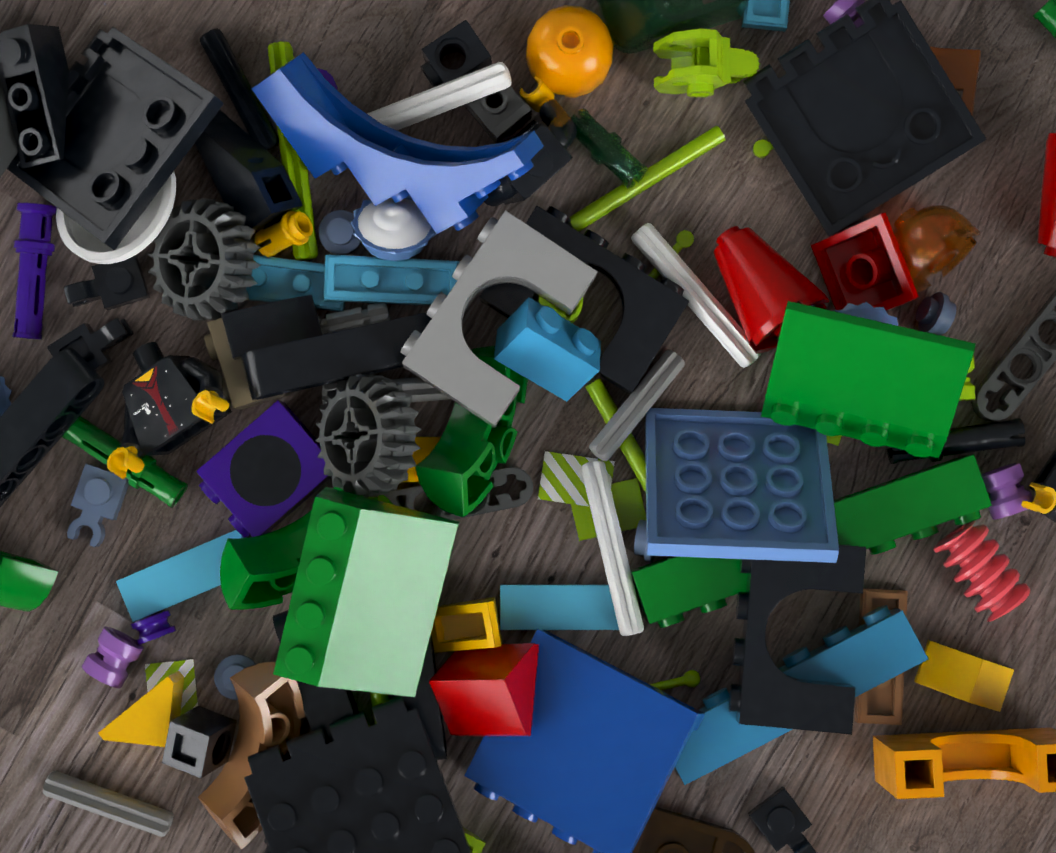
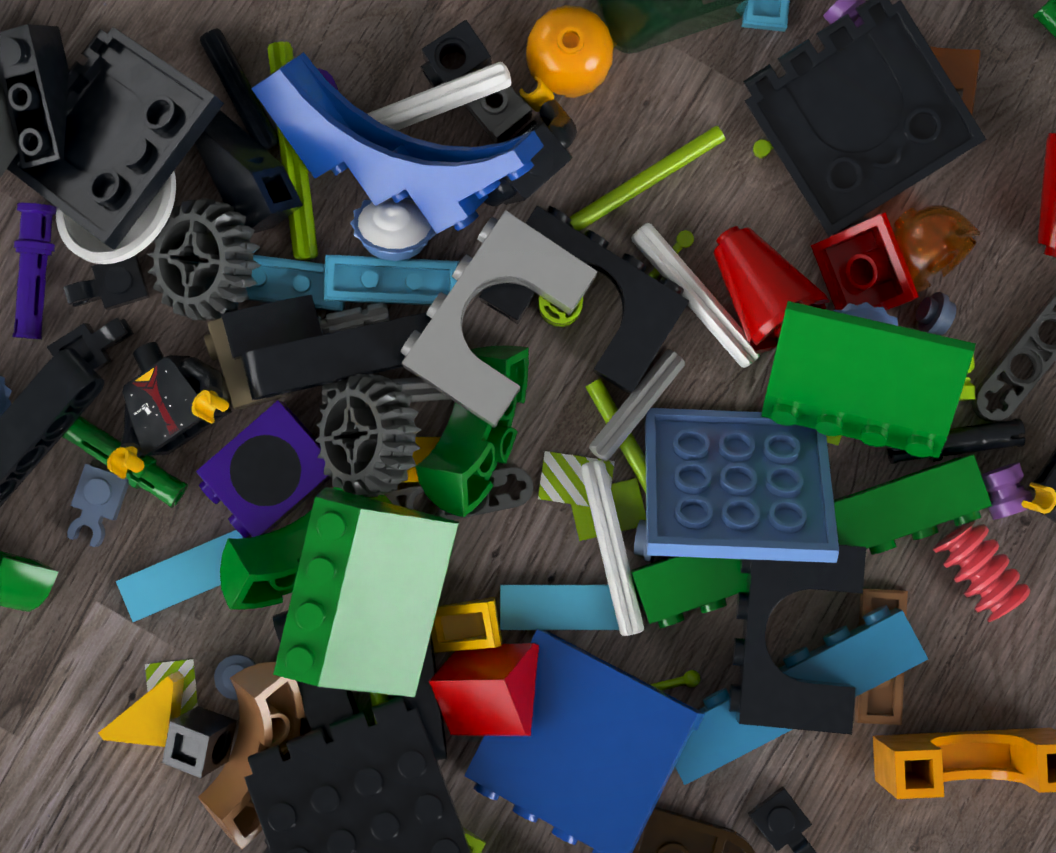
light grey axle [43,771,174,837] -> none
medium lavender wheel [81,627,144,688] -> none
dark purple bush [130,610,177,645] -> none
yellow pin [255,211,313,257] -> none
sand blue plate [319,210,361,255] -> none
dark azure brick [494,297,601,402] -> none
clear green pin [571,108,648,189] -> none
lime hinge [653,28,760,97] -> none
yellow slope [914,640,1014,712] -> none

